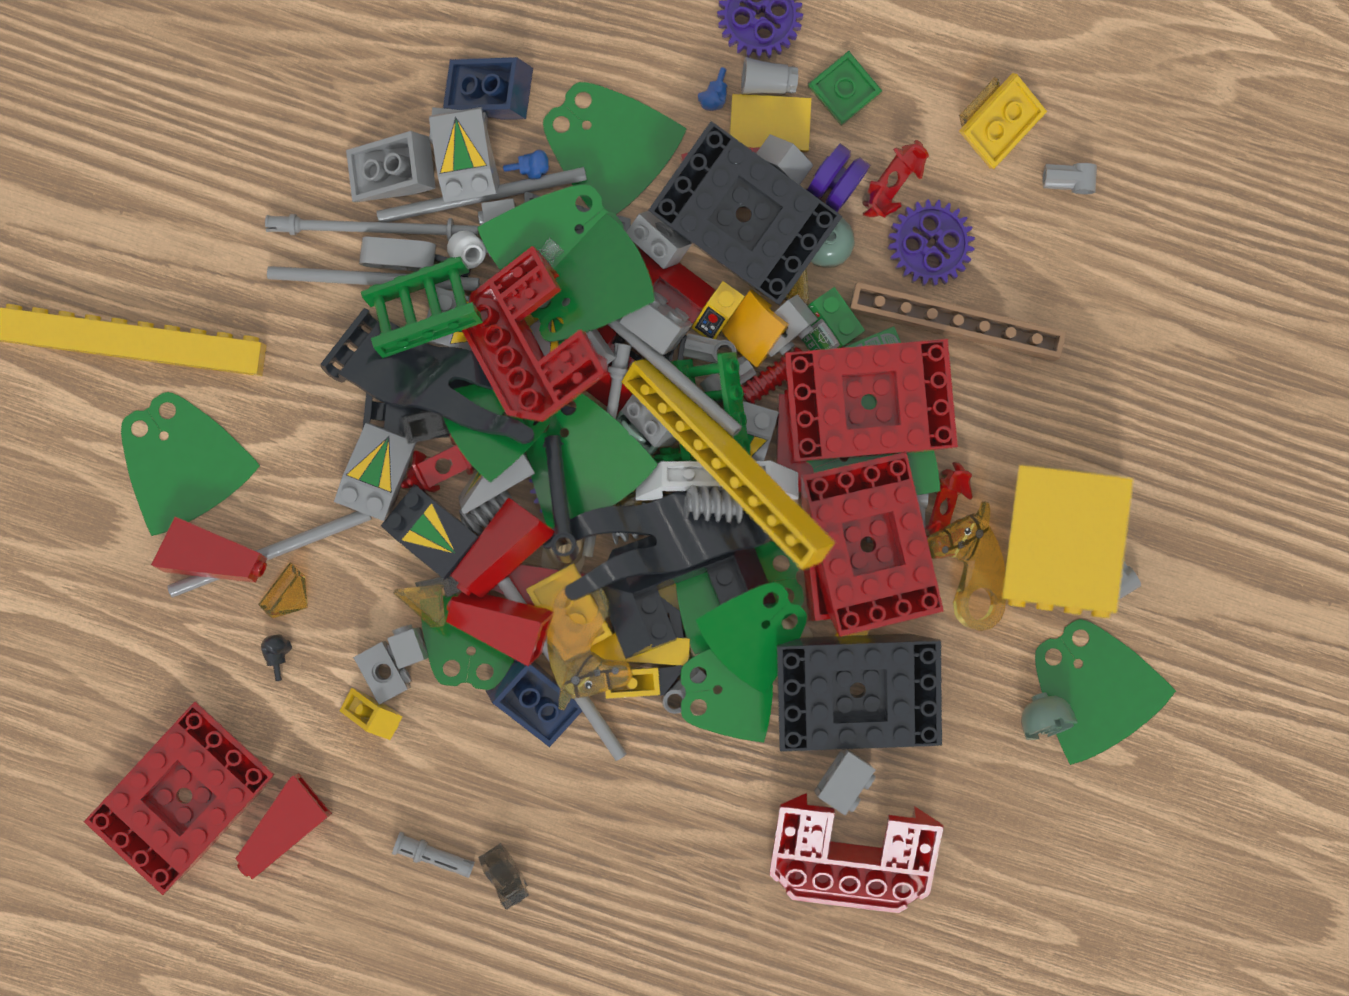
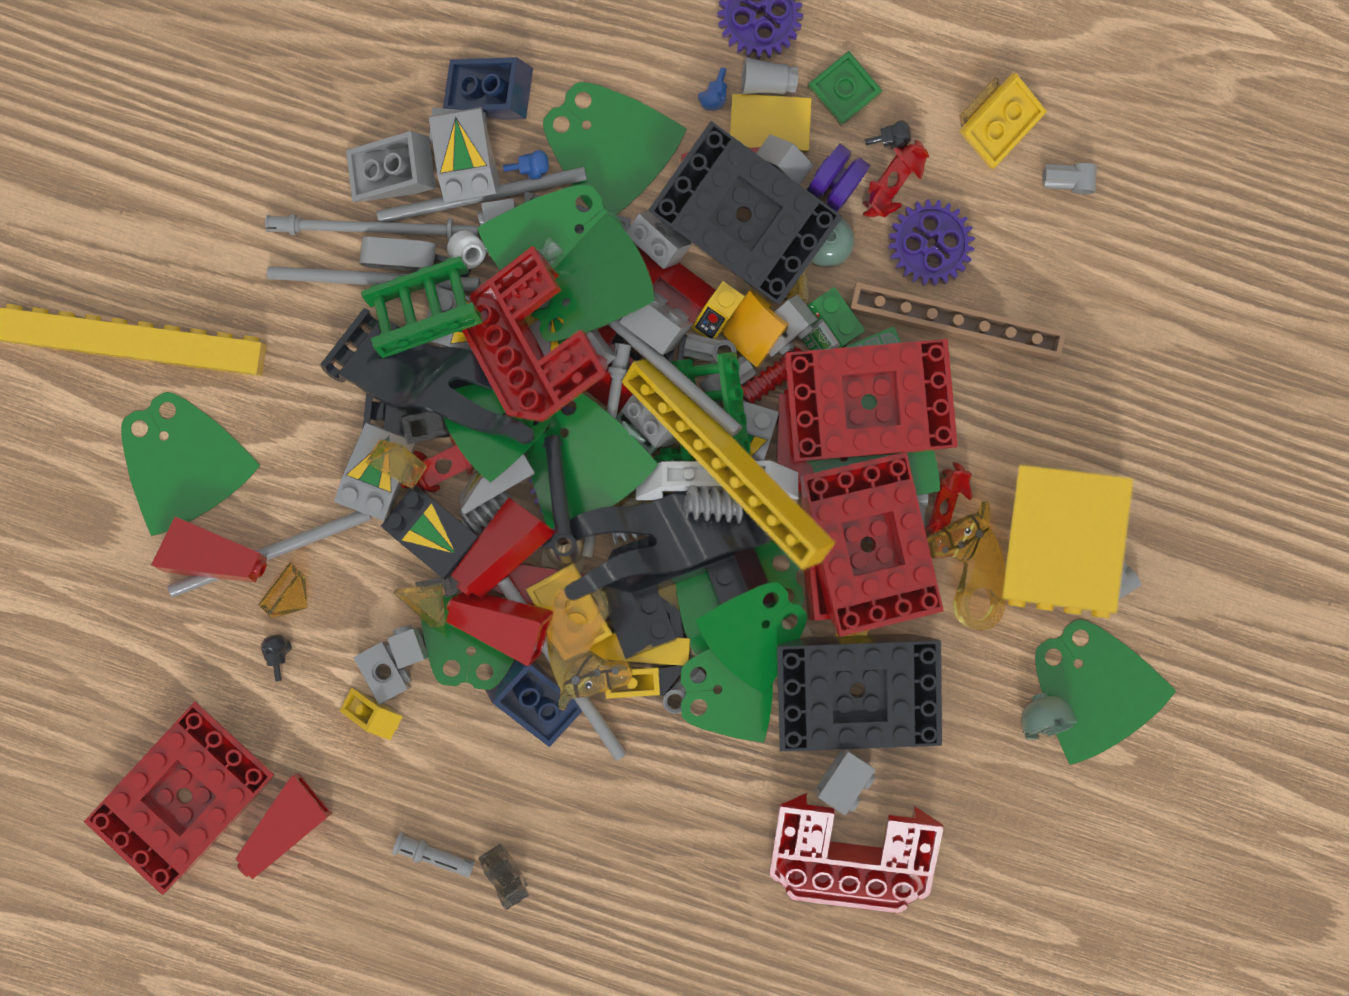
none -> clear yellow slope [366,439,427,489]
none -> black piece [865,120,911,149]

